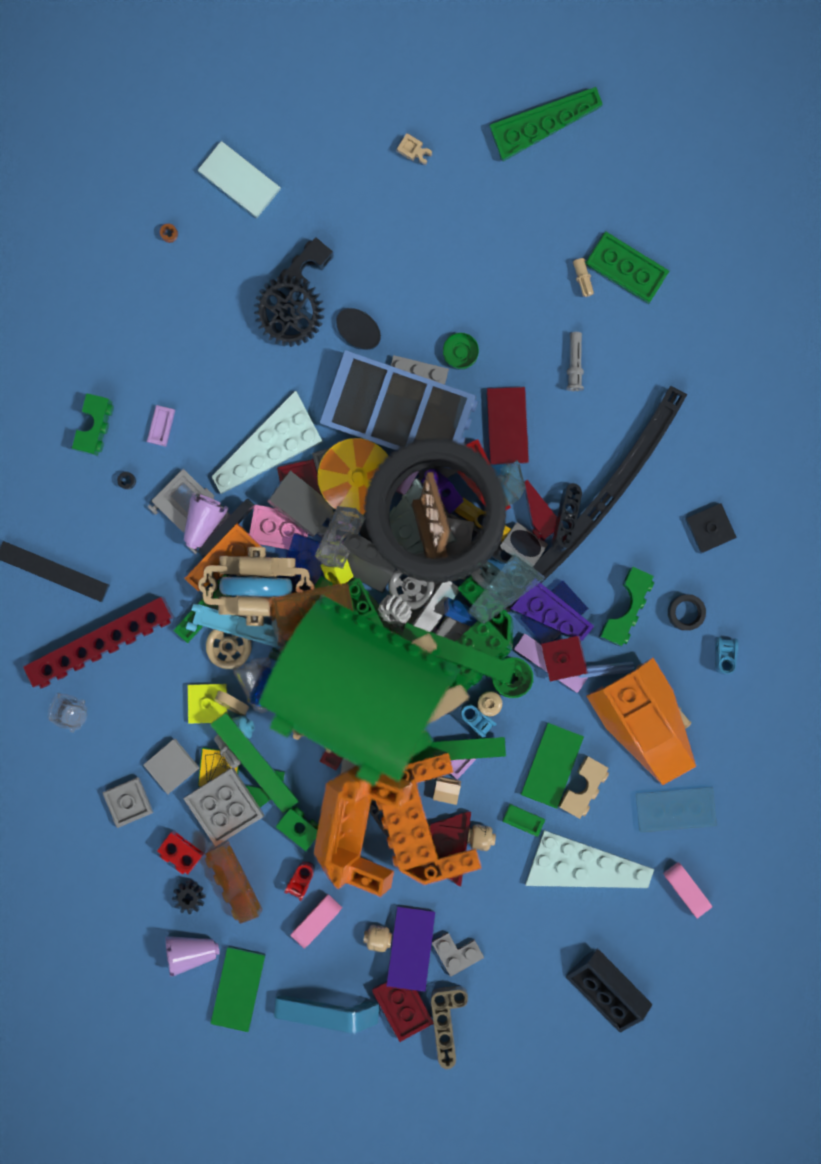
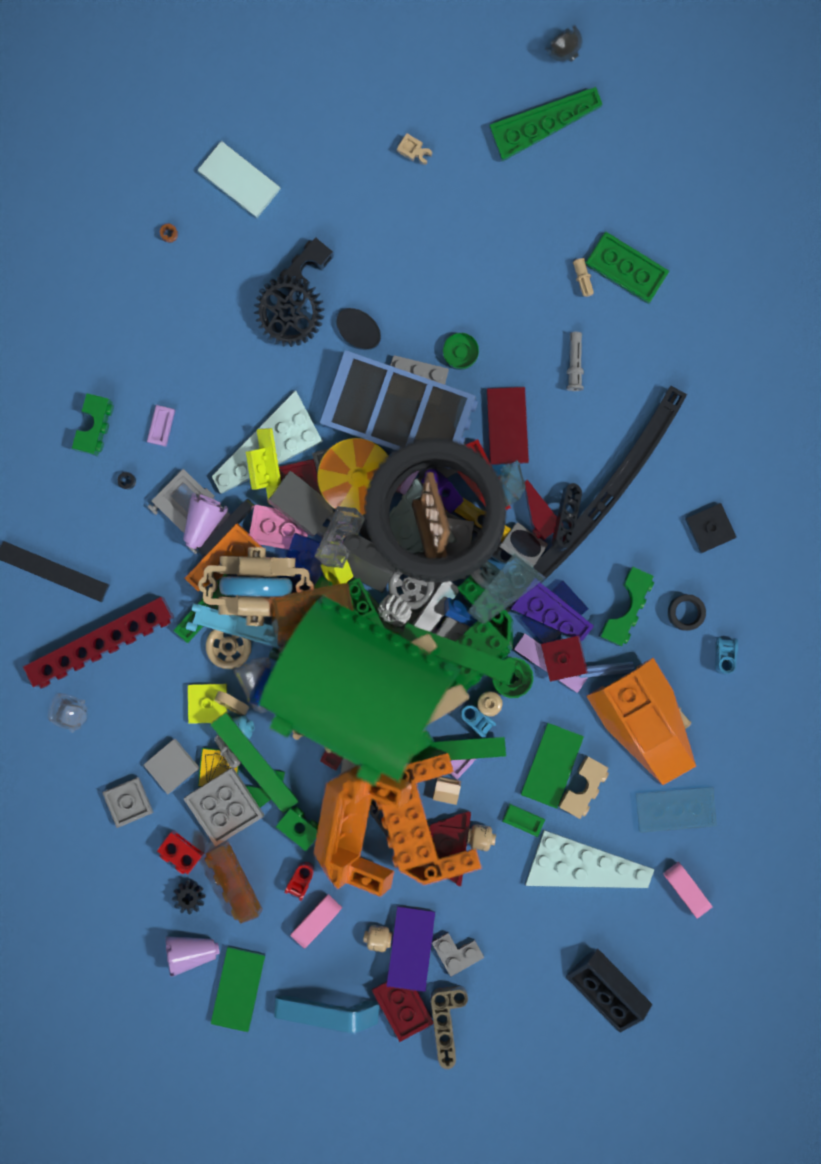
none -> neon yellow bracket [246,428,281,505]
none -> clear smoke cylinder [544,24,583,62]

